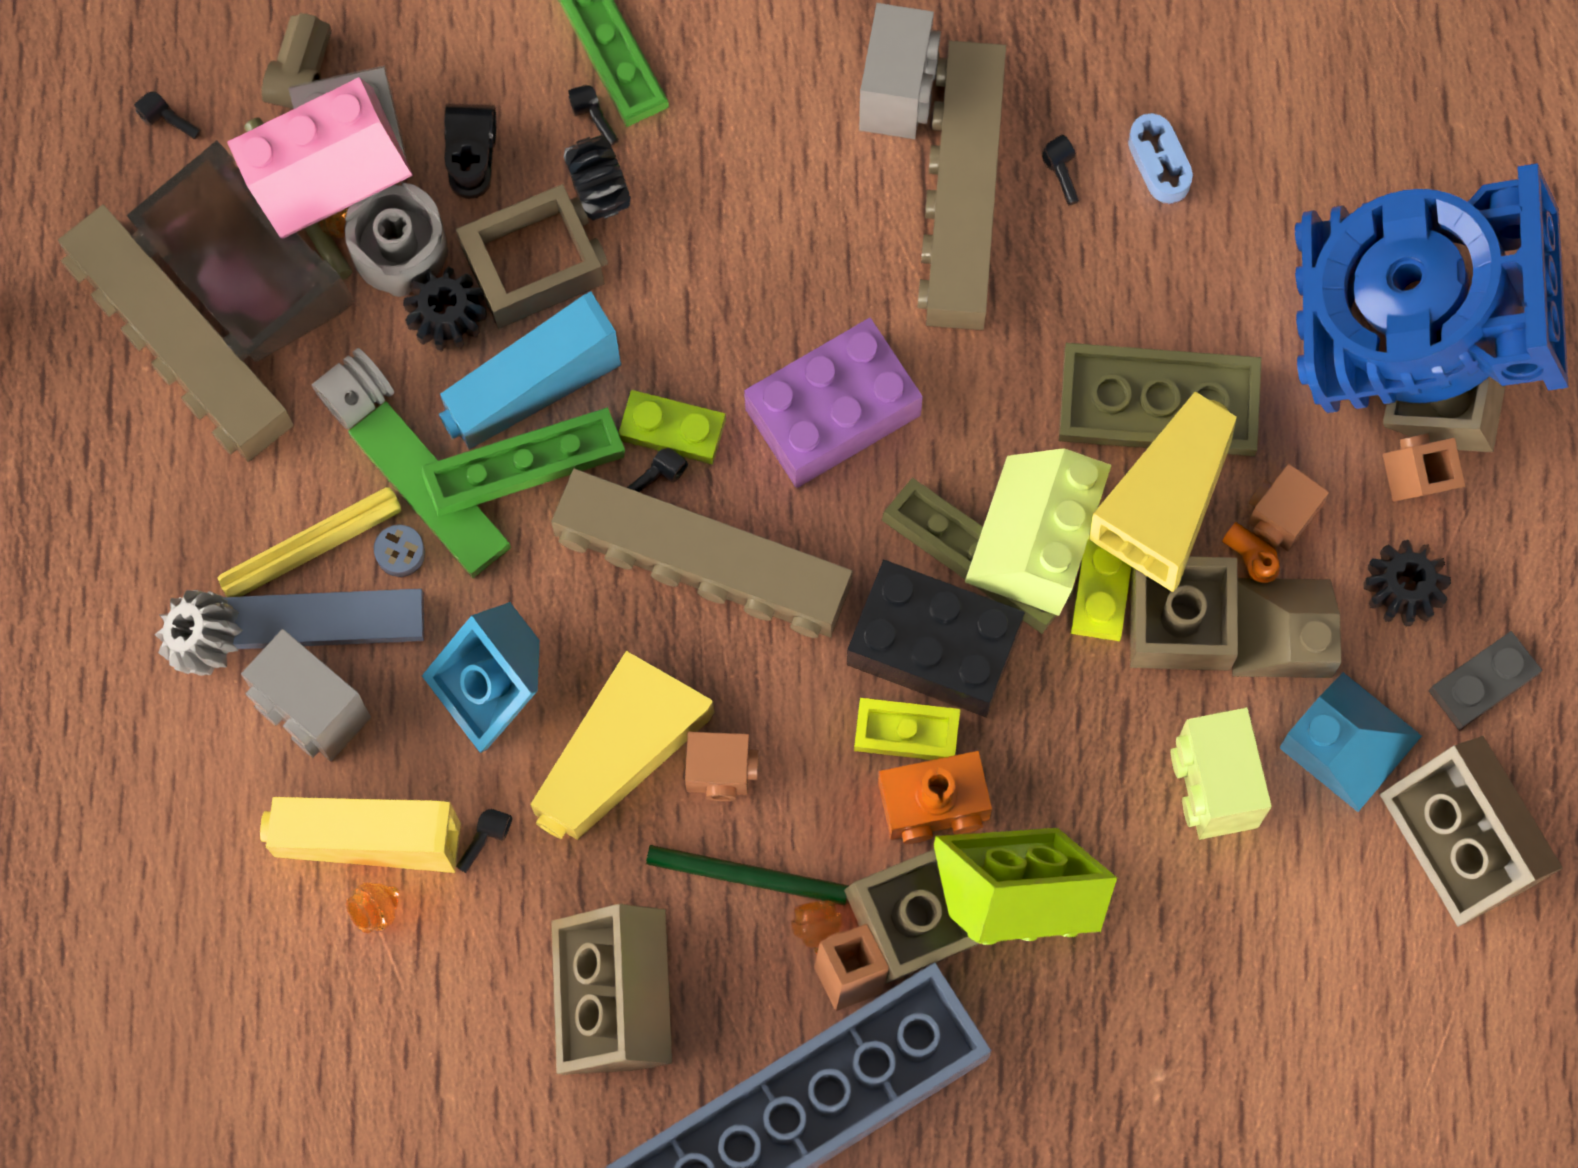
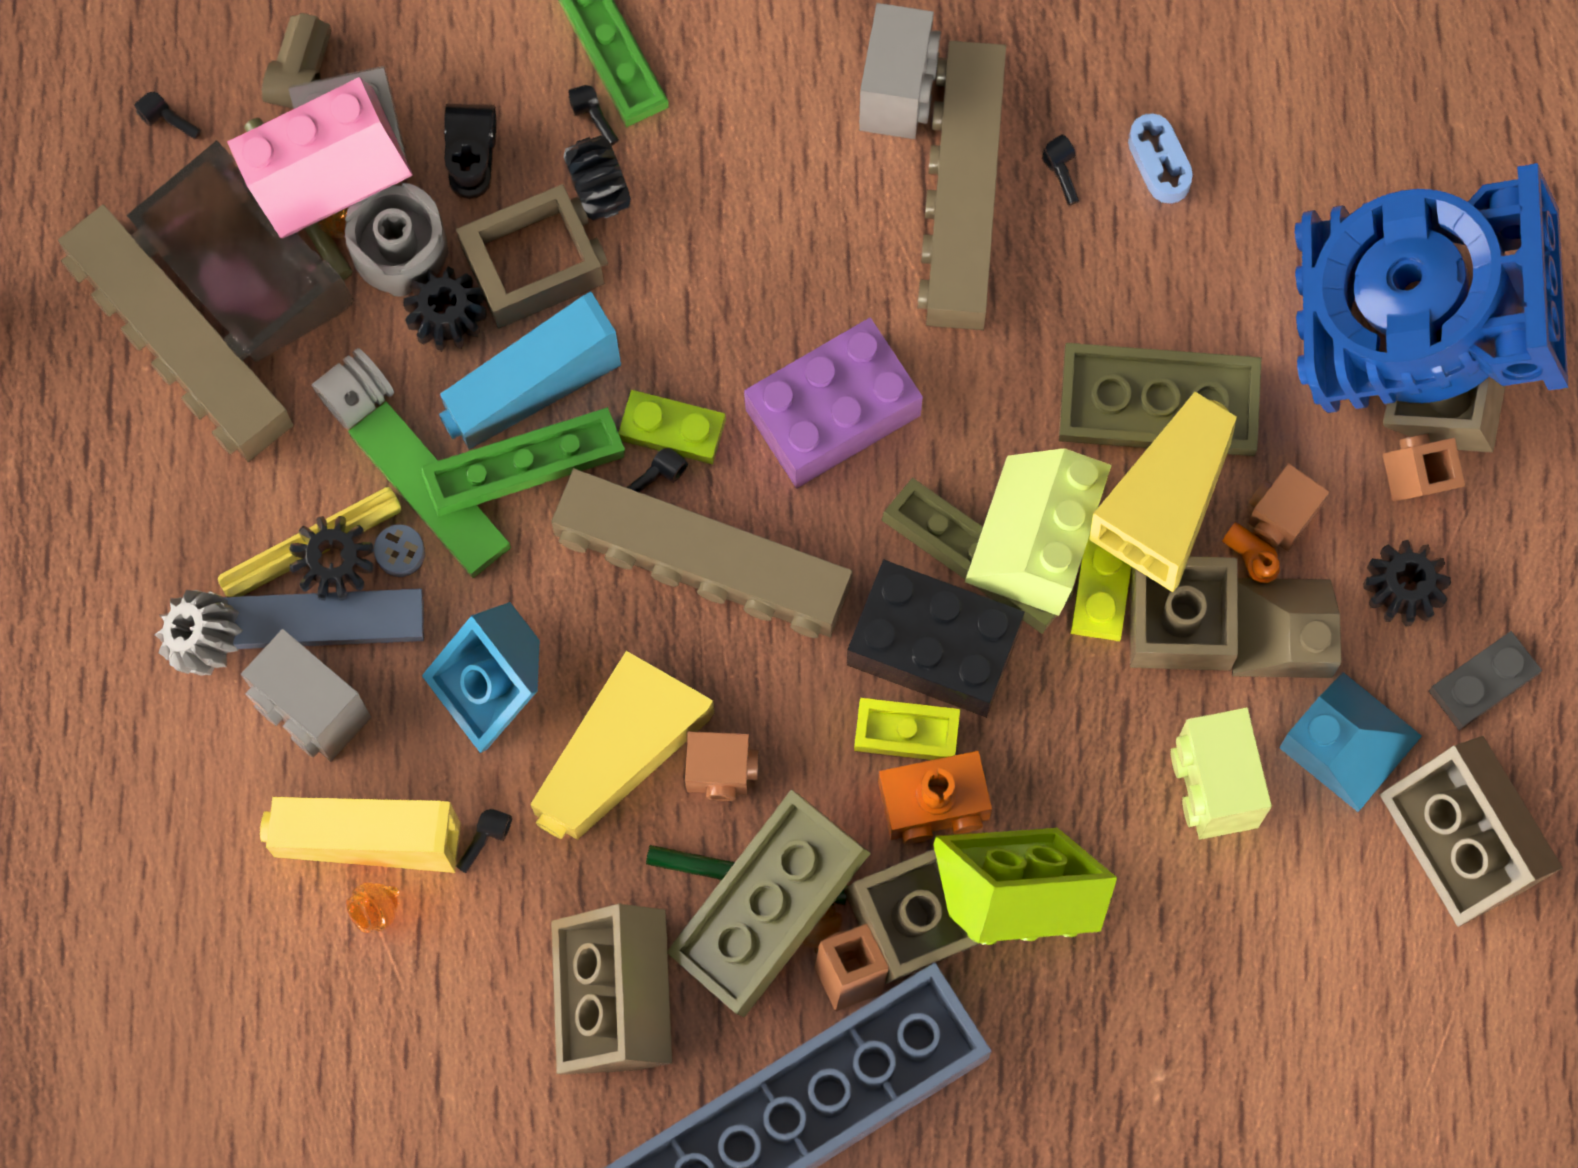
none -> black gear [289,516,374,601]
none -> olive plate [667,790,871,1018]

